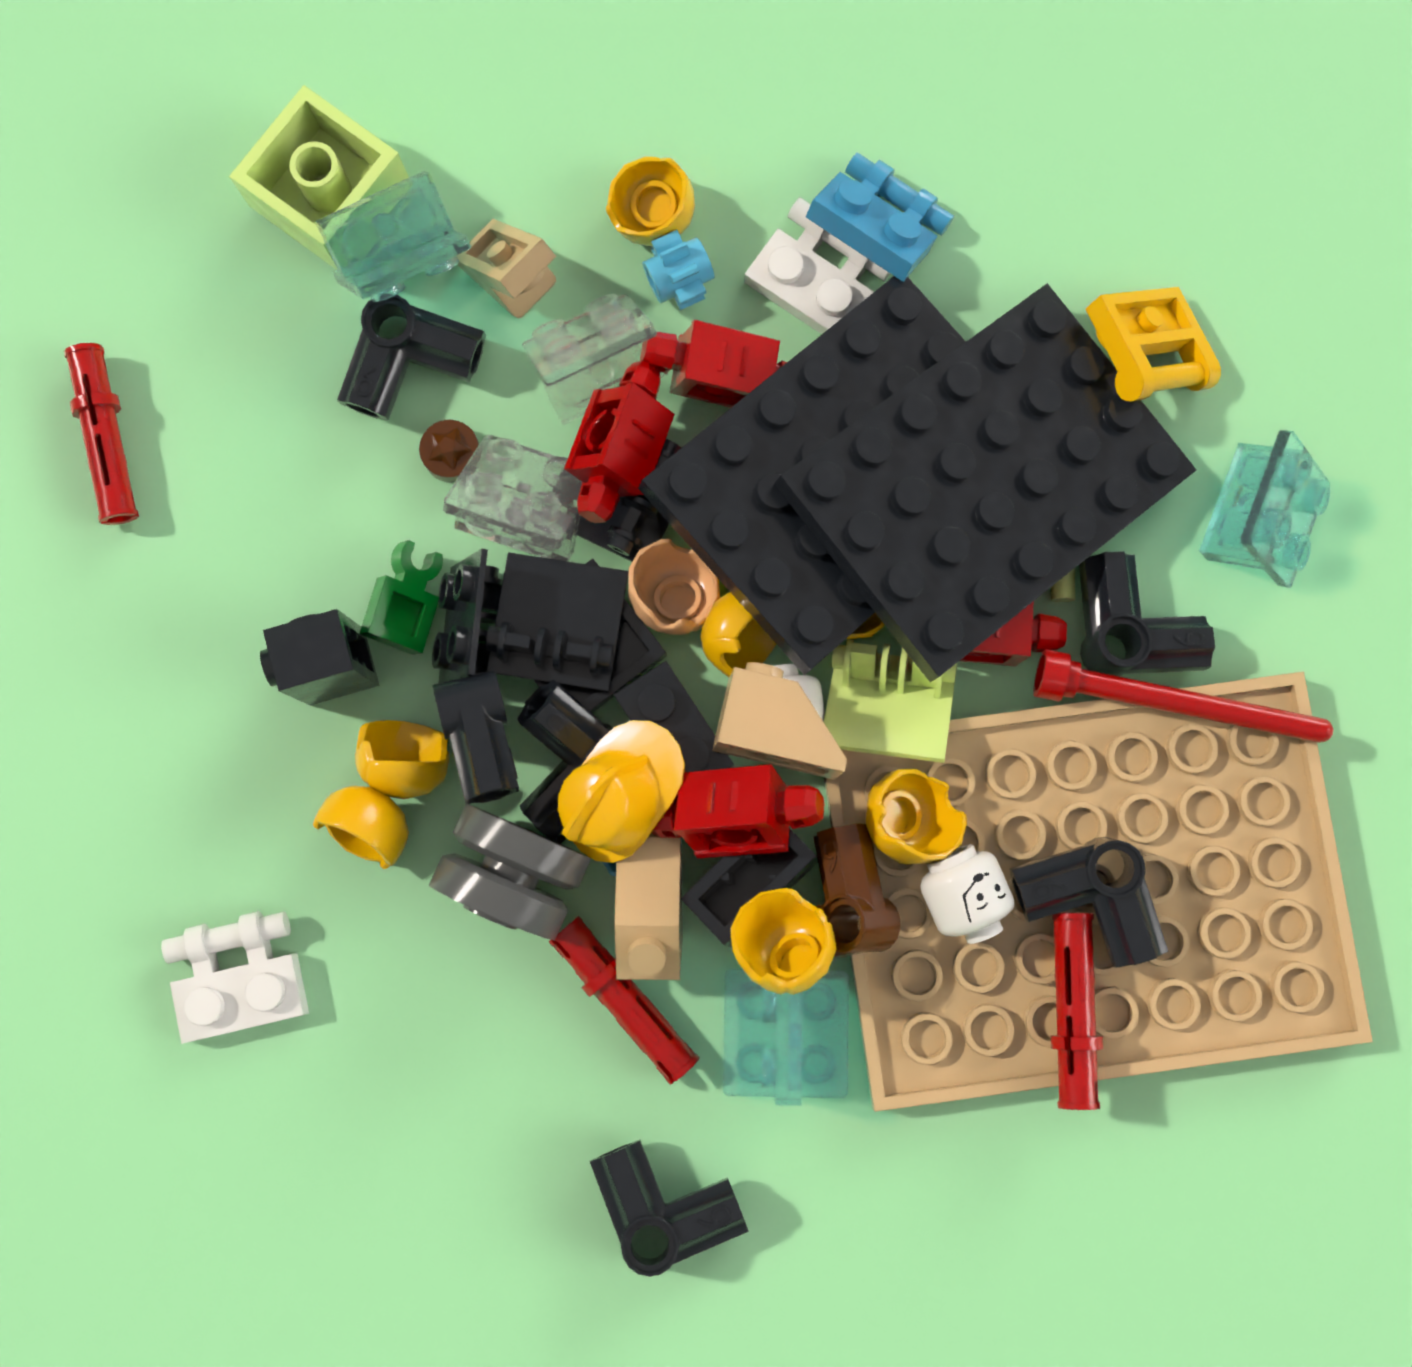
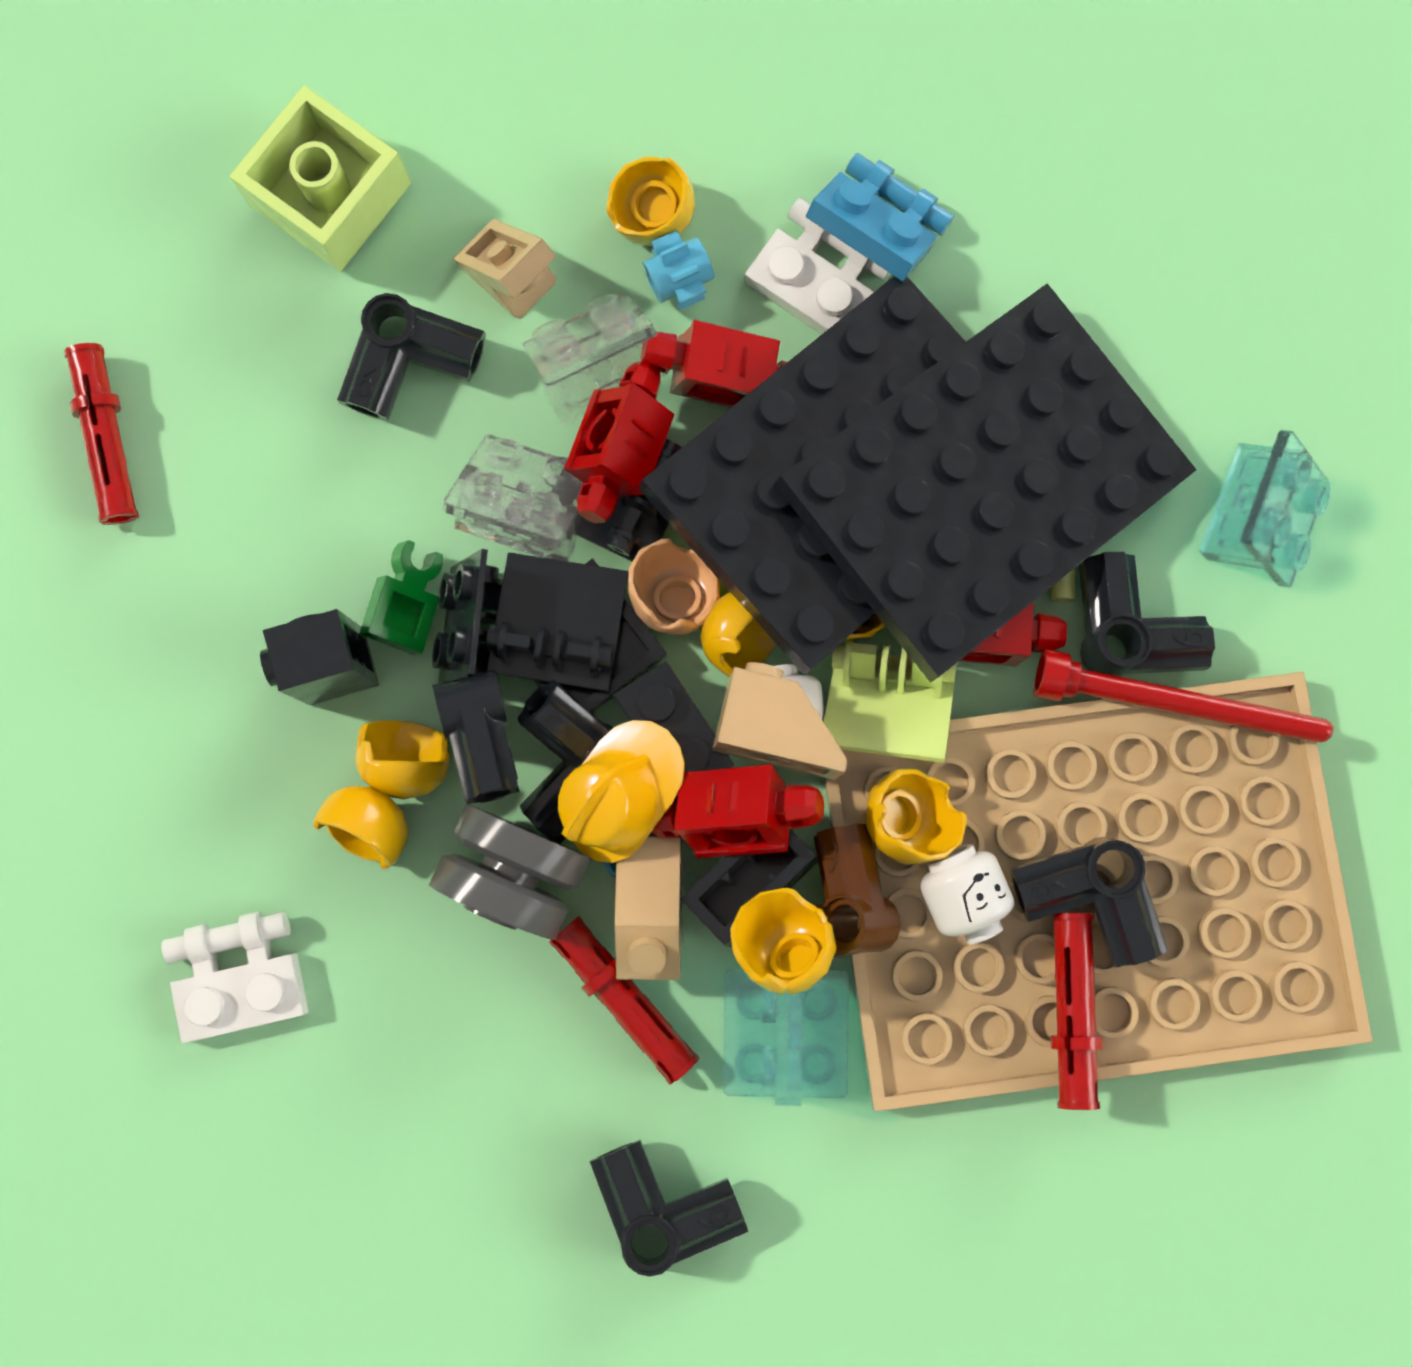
clear light blue bracket [315,171,471,302] -> none
reddish brown tile [419,420,481,483] -> none
yellow plate [1086,287,1221,401] -> none

